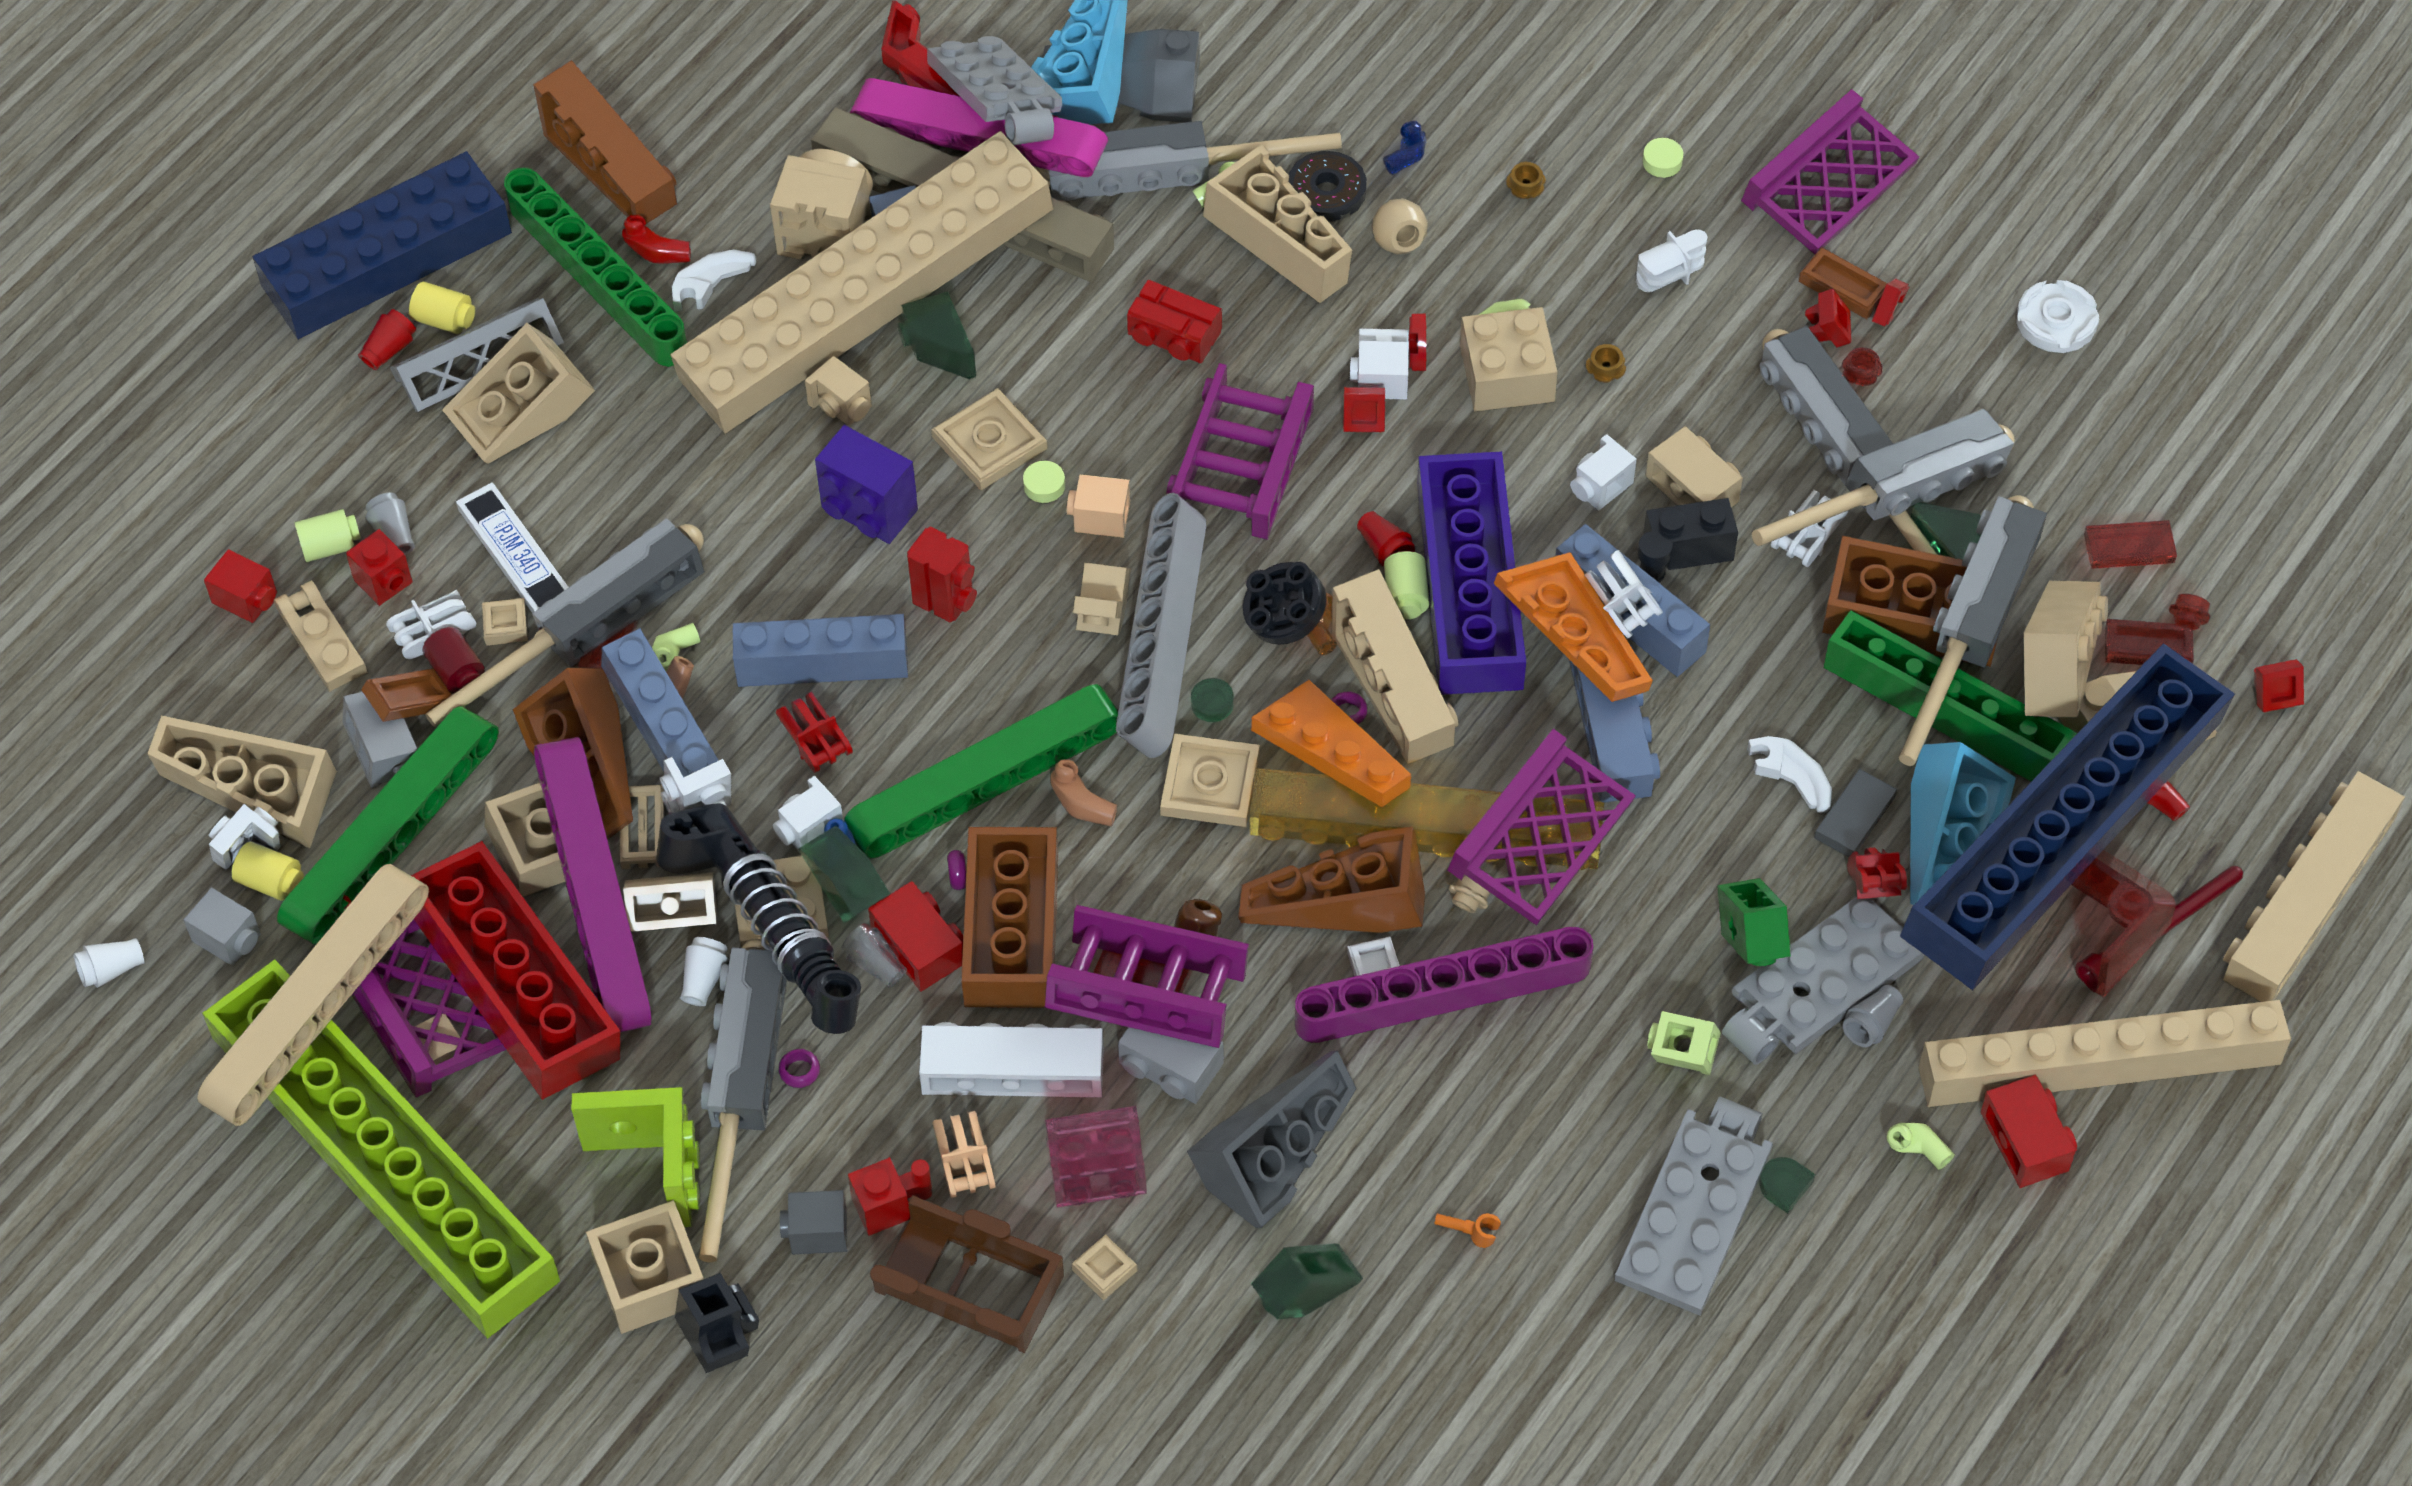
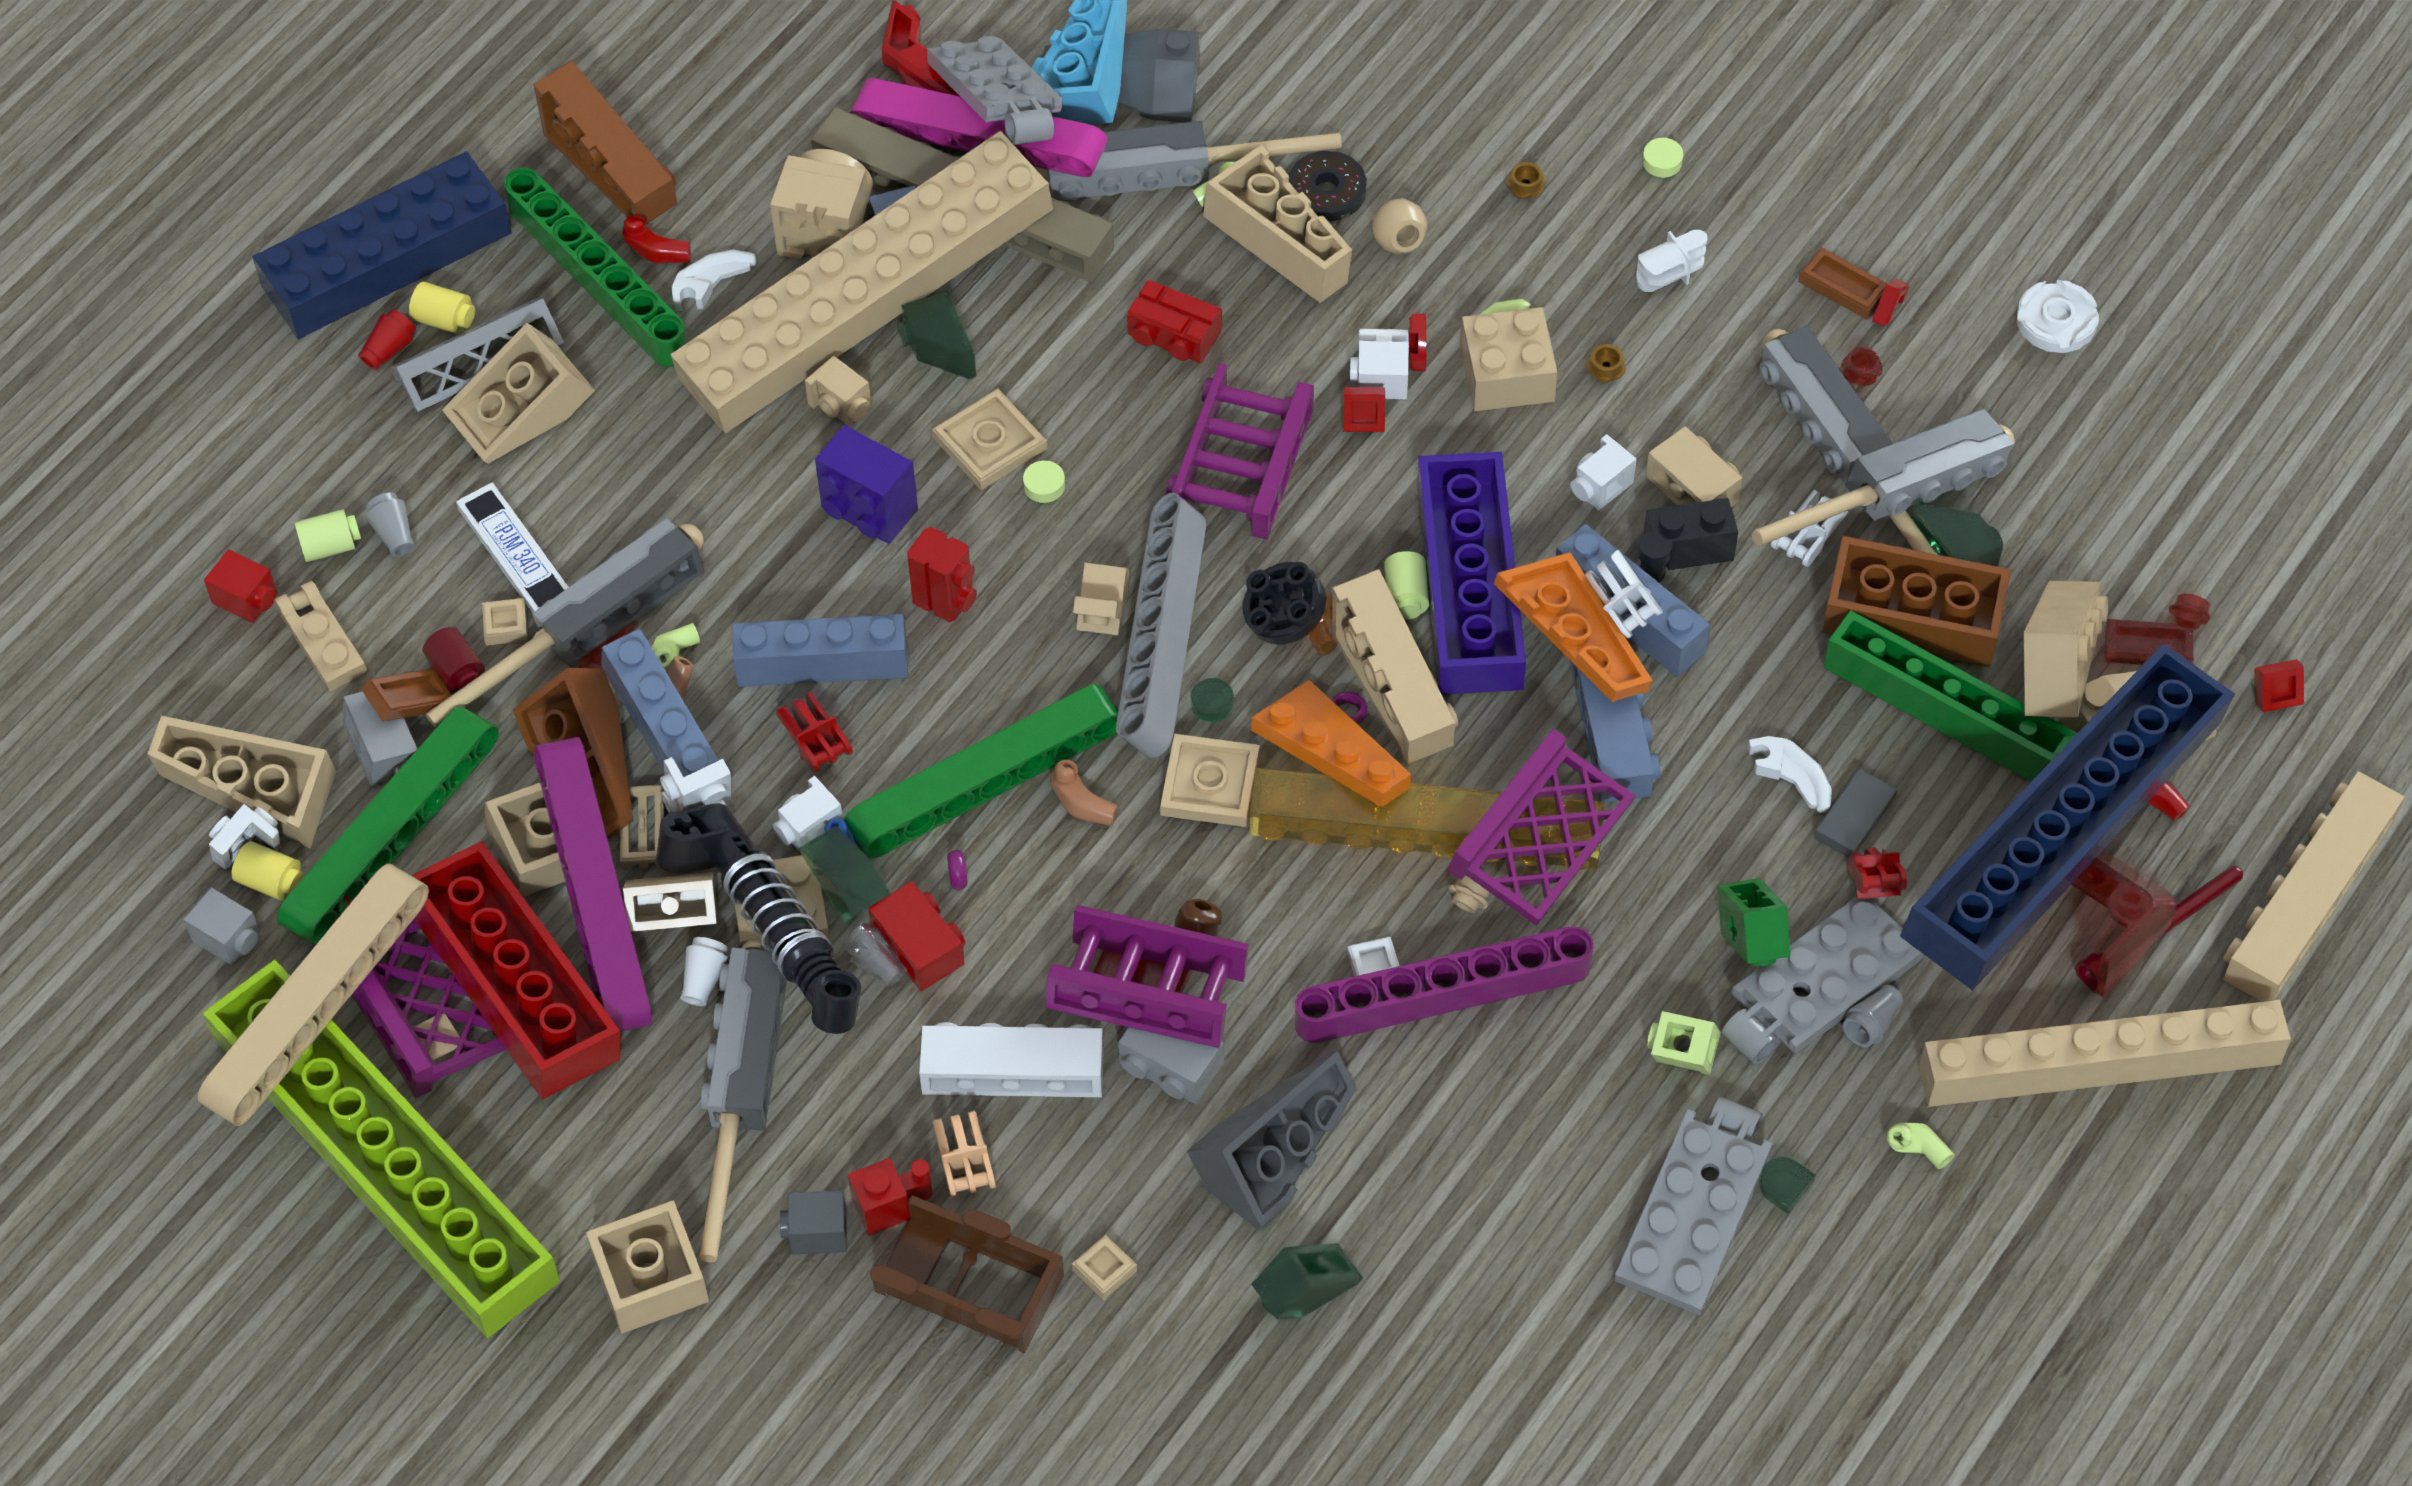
white cone [74,938,144,988] -> none
red brick [345,529,413,606] -> none
white arm [386,590,476,659] -> none
lime bracket [571,1087,700,1227] -> none
black brick [675,1273,759,1373] -> none
magenta piece [778,1049,820,1088] -> none
dark orange brick [961,827,1059,1008] -> none
clear pink brick [1045,1106,1147,1208] -> none
light nougat brick [1067,474,1130,538] -> none
dark orange wedge [1238,826,1425,933] -> none
red cone [1357,511,1415,566] -> none
clear blue arm [1383,121,1427,175] -> none
orange hand [1435,1213,1501,1248] -> none
magenta fence [1741,89,1919,254] -> none
red tile [1805,289,1851,348] -> none
piece [1899,495,2047,766] -> none
medium azure wedge [1910,742,2016,905] -> none
red brick [1980,1074,2077,1188] -> none
clear red tile [2084,520,2177,569] -> none

